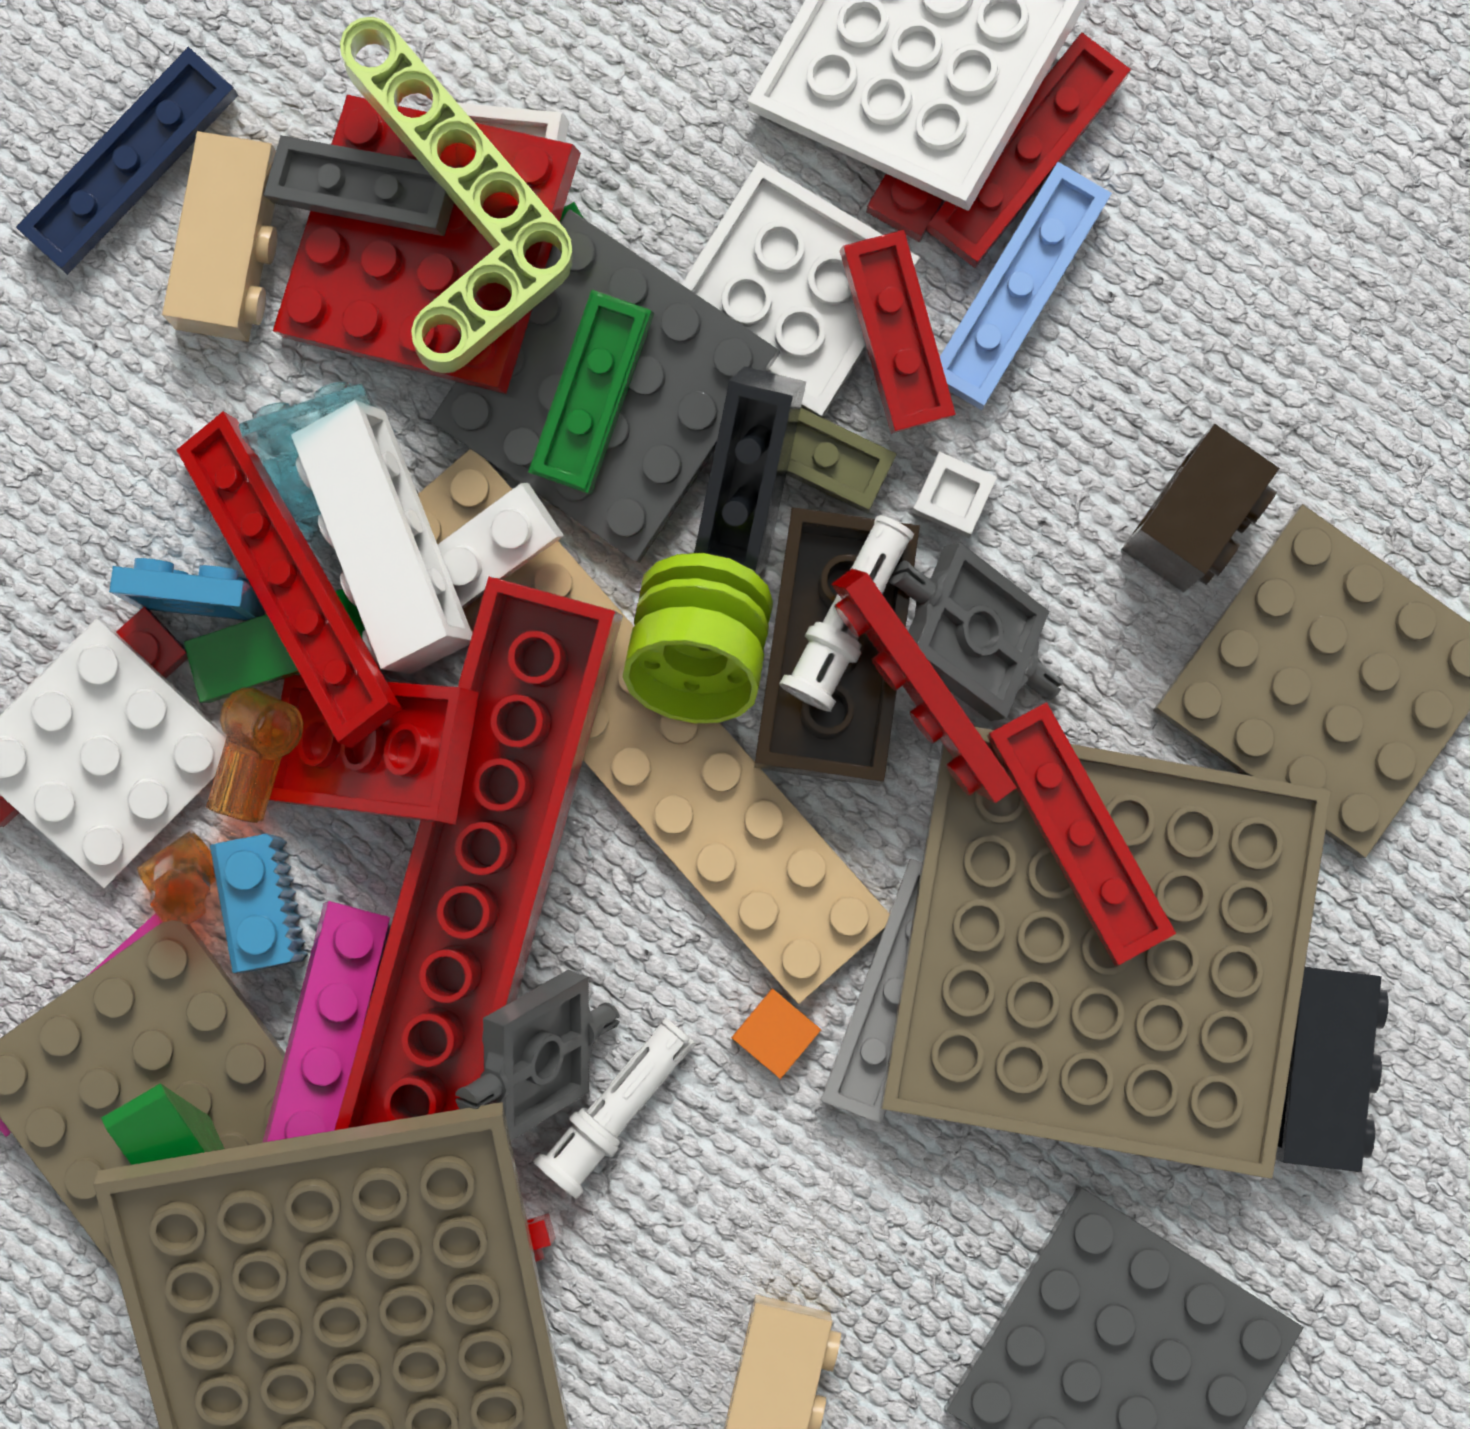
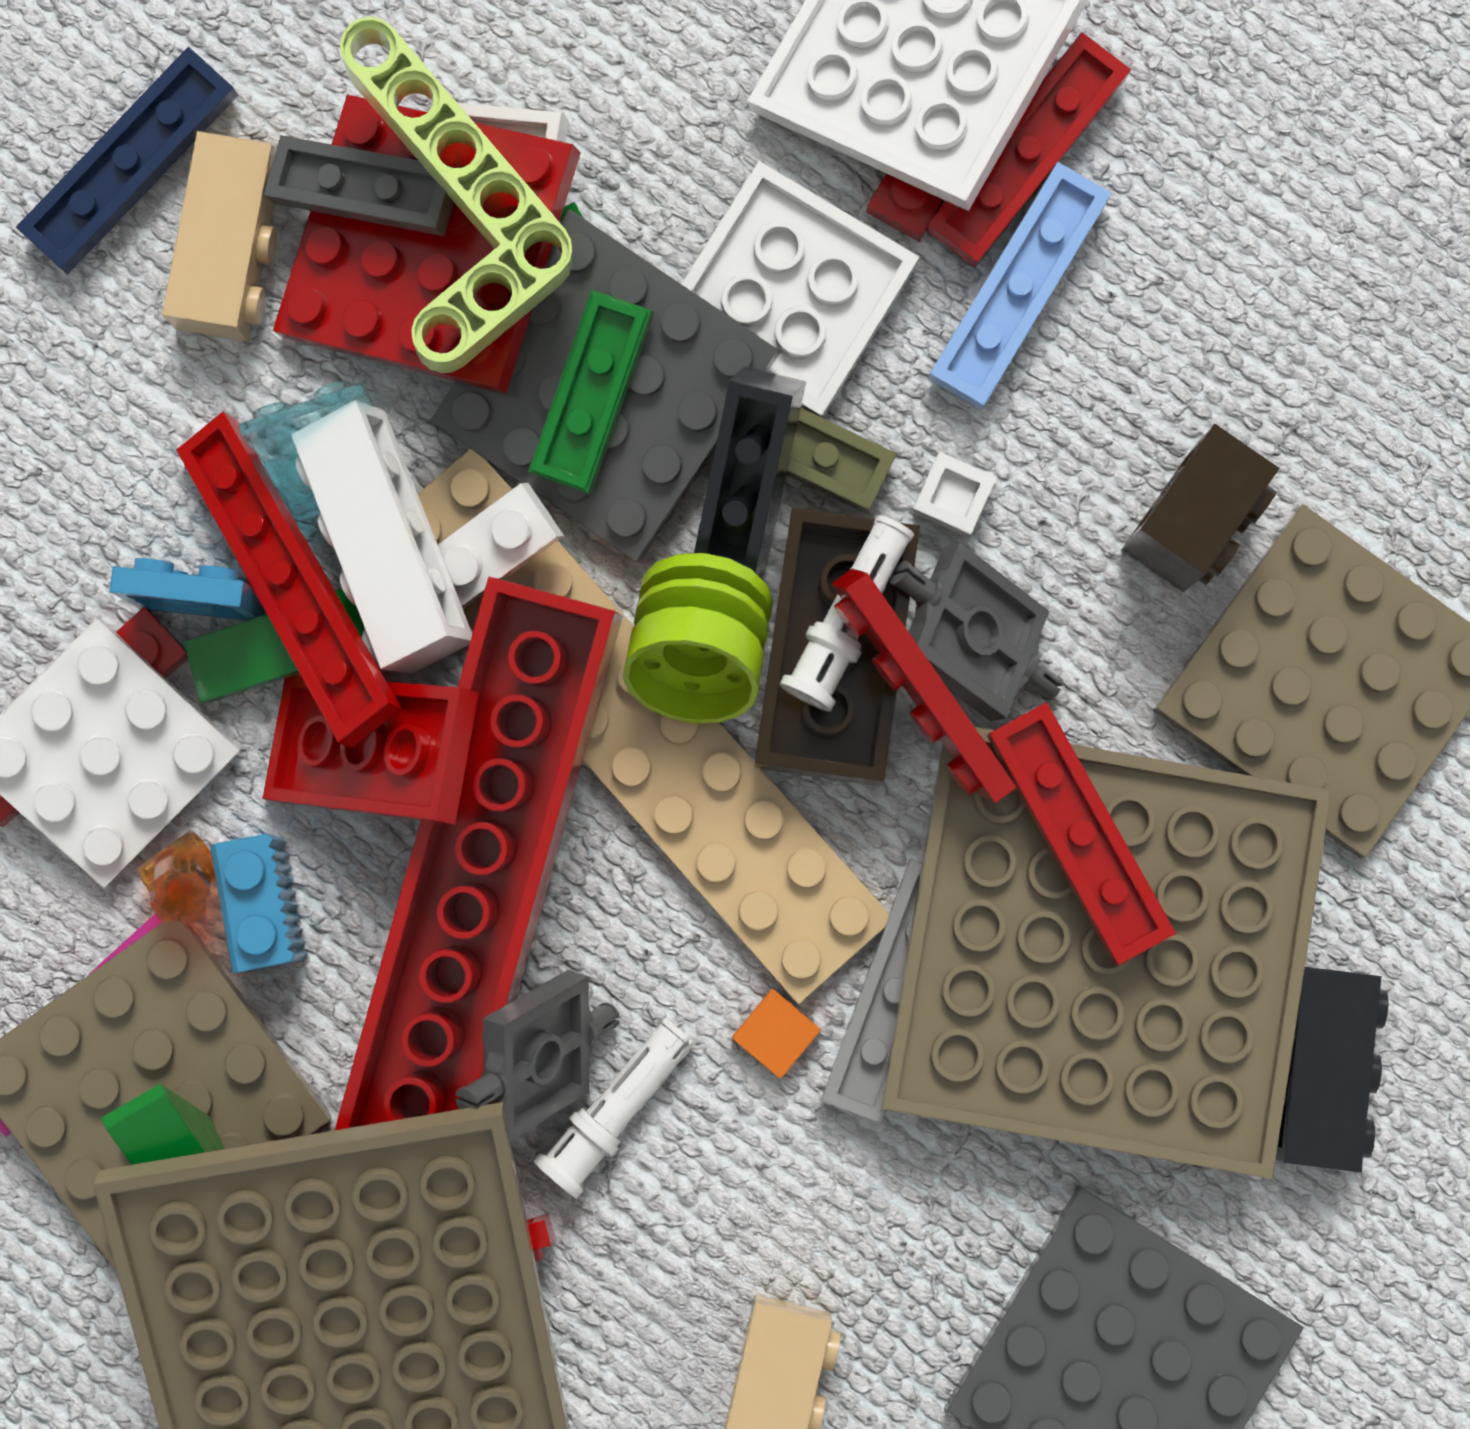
clear orange piece [206,687,303,823] -> none
dark pink plate [262,901,390,1143] -> none
red plate [839,230,956,434] -> none

